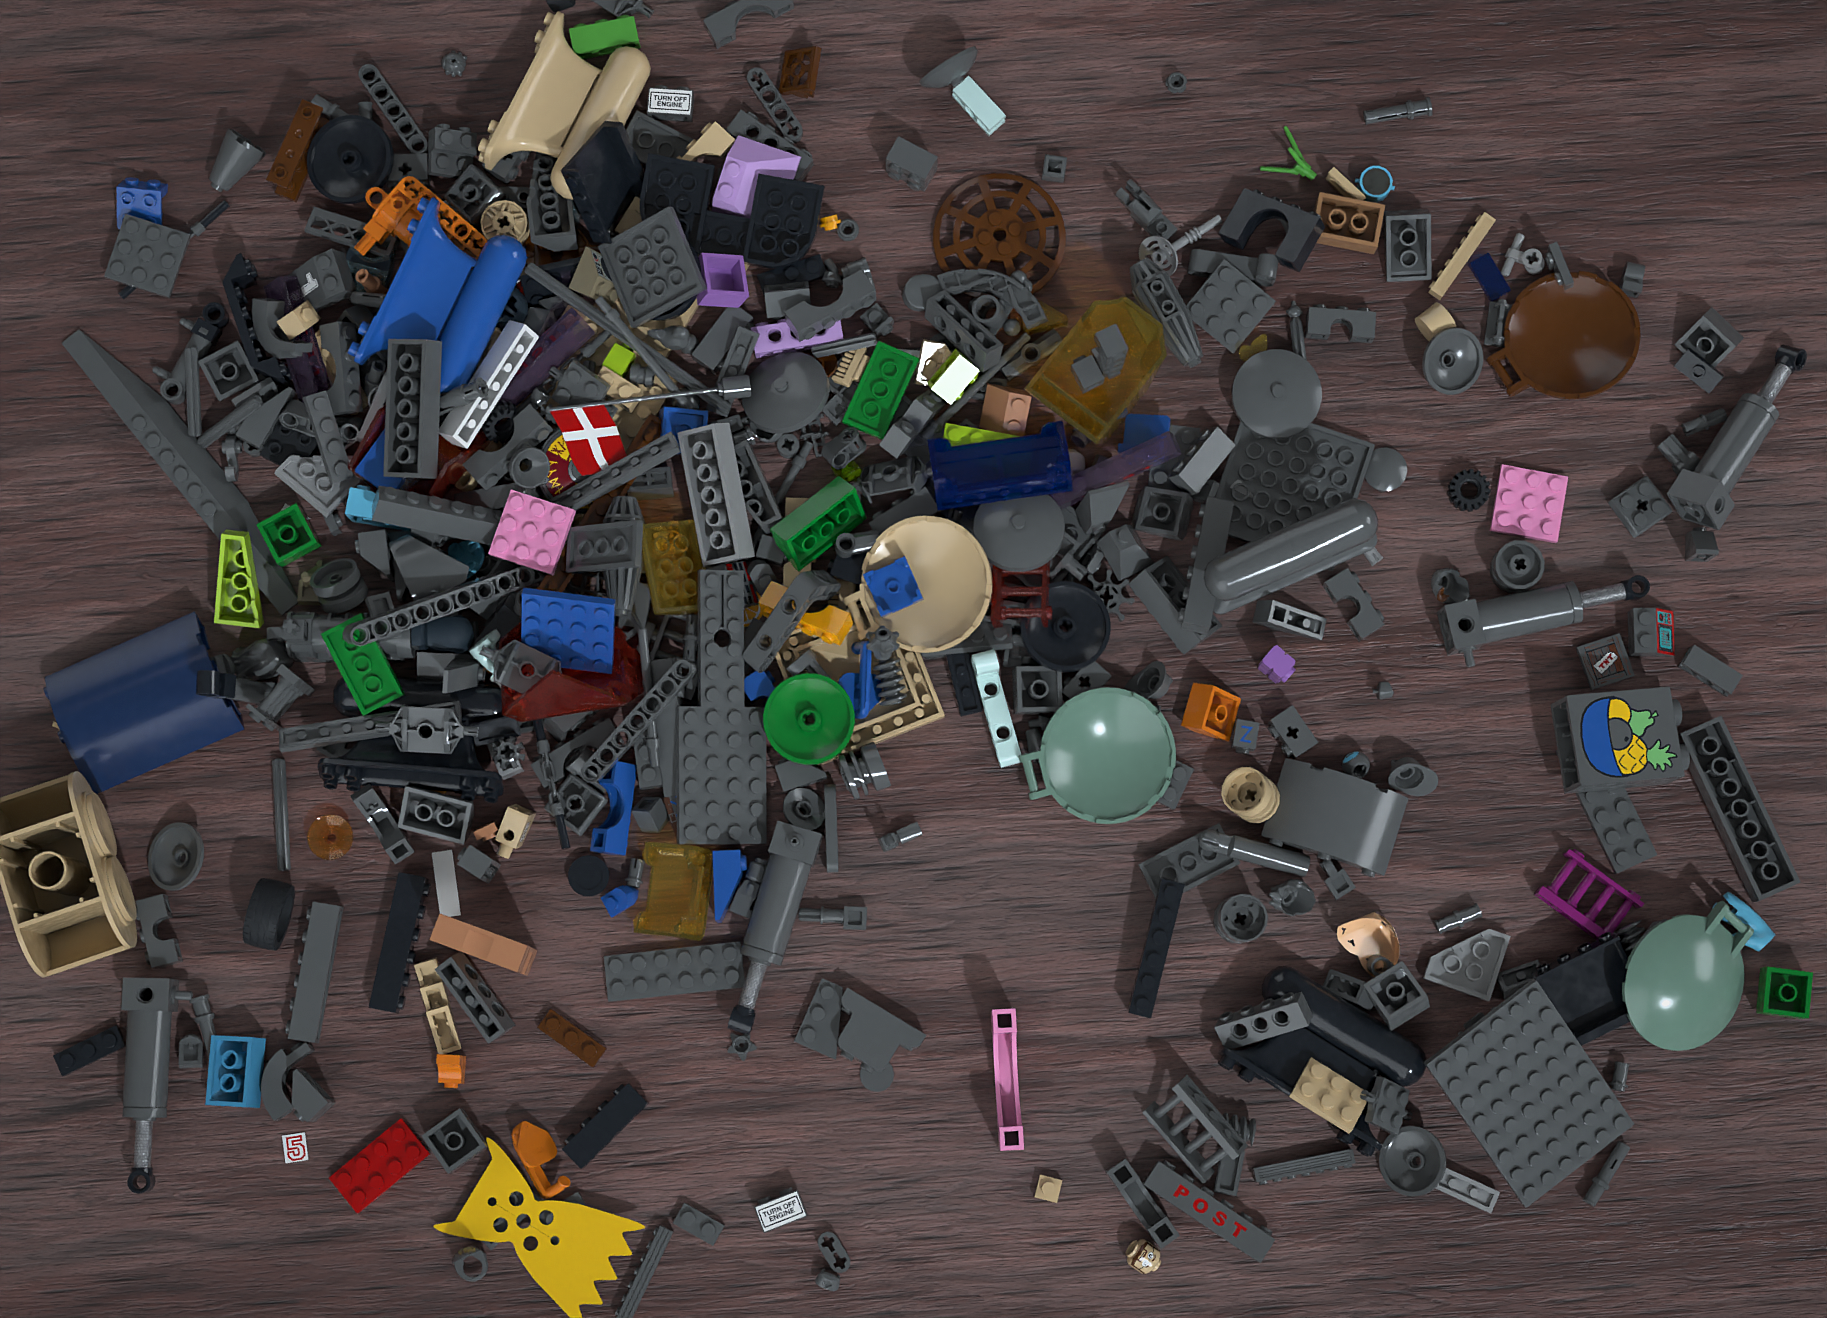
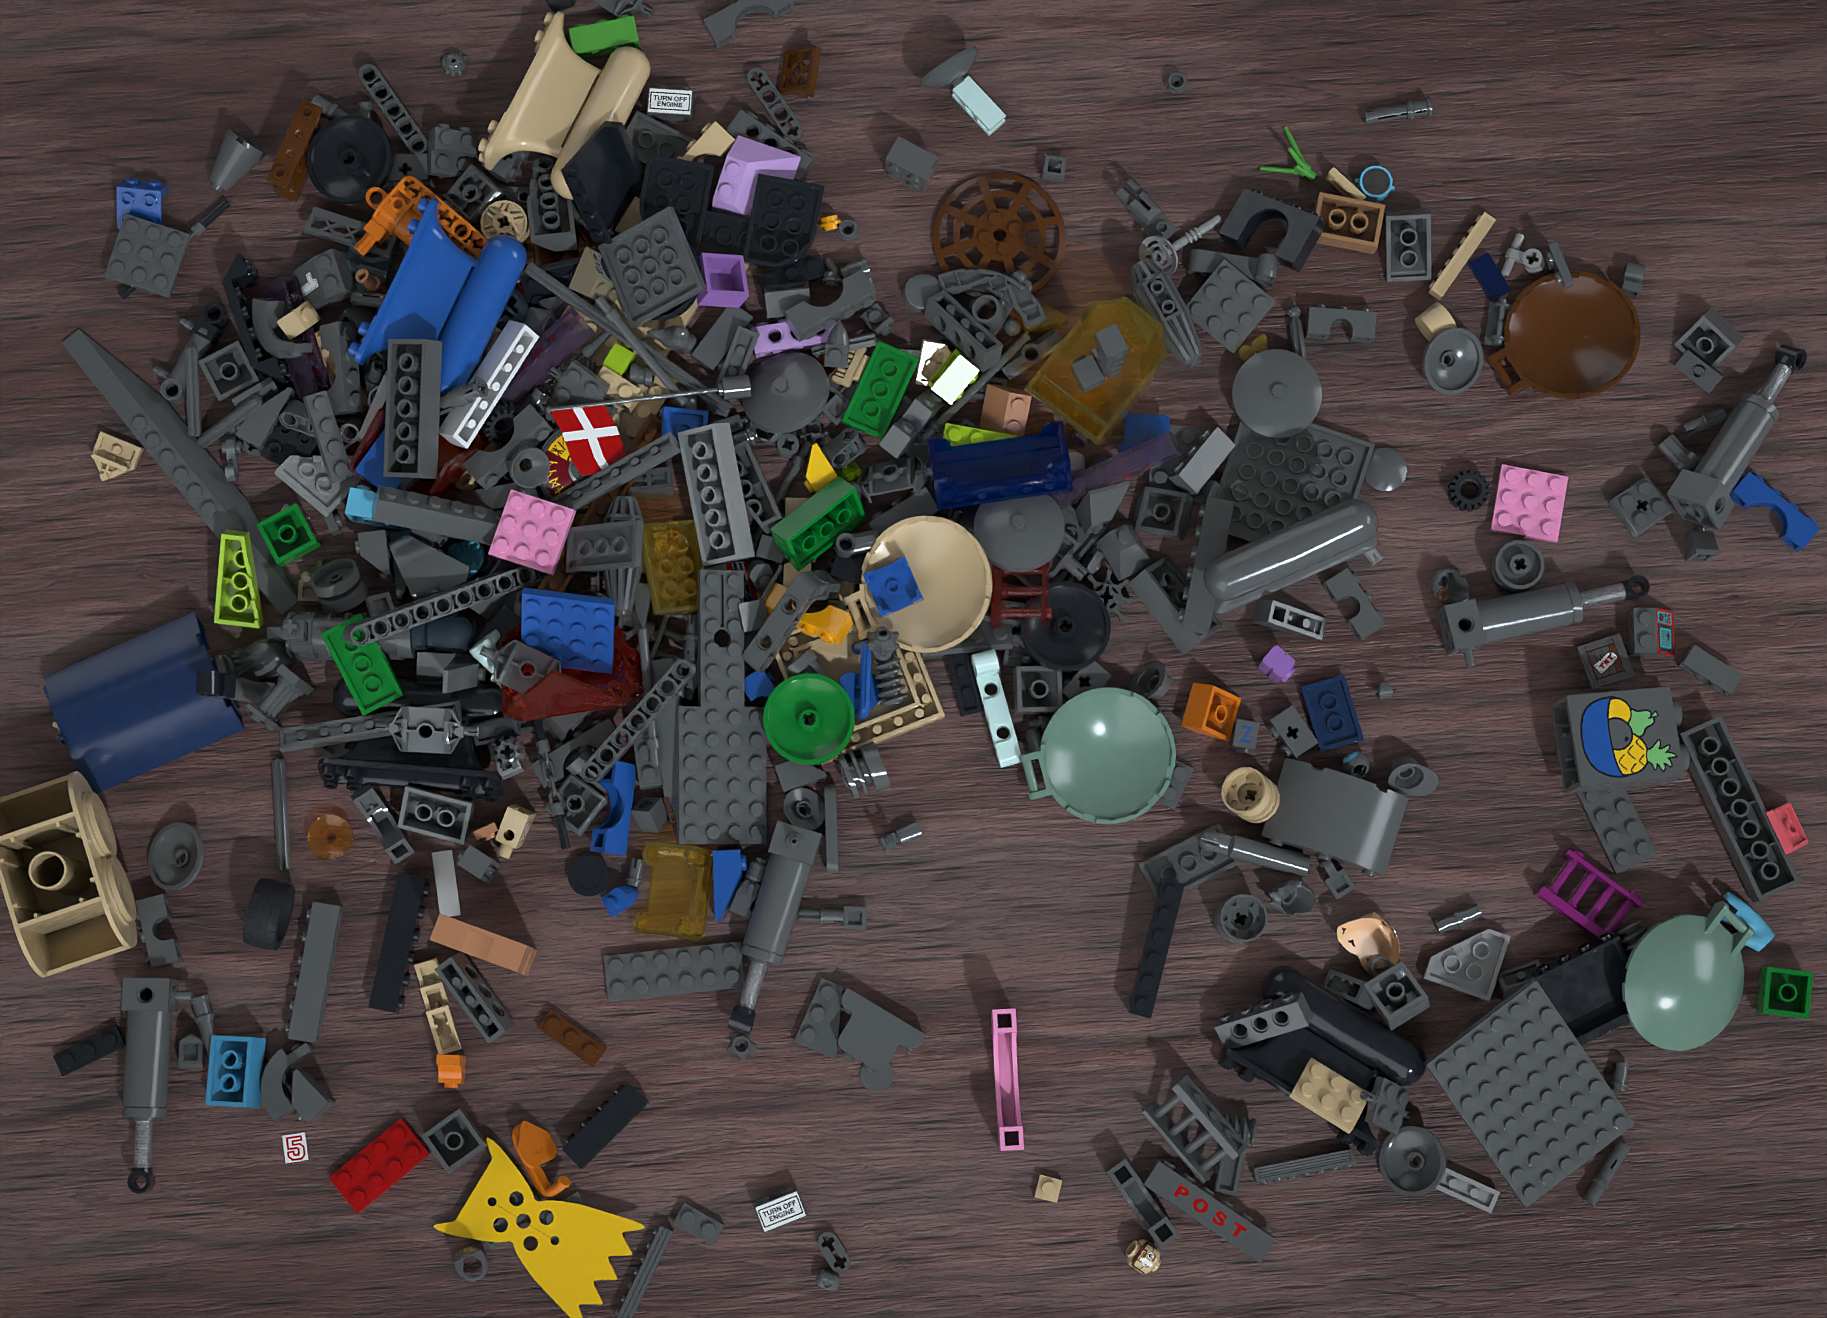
none -> tan slope [91,431,144,481]
none -> dark grey piece [737,564,783,632]
none -> yellow slope [803,442,838,494]
none -> dark grey plate [824,322,849,368]
none -> dark blue plate [1300,675,1364,753]
none -> blue arch [1730,471,1820,553]
none -> coral tile [1766,802,1809,854]

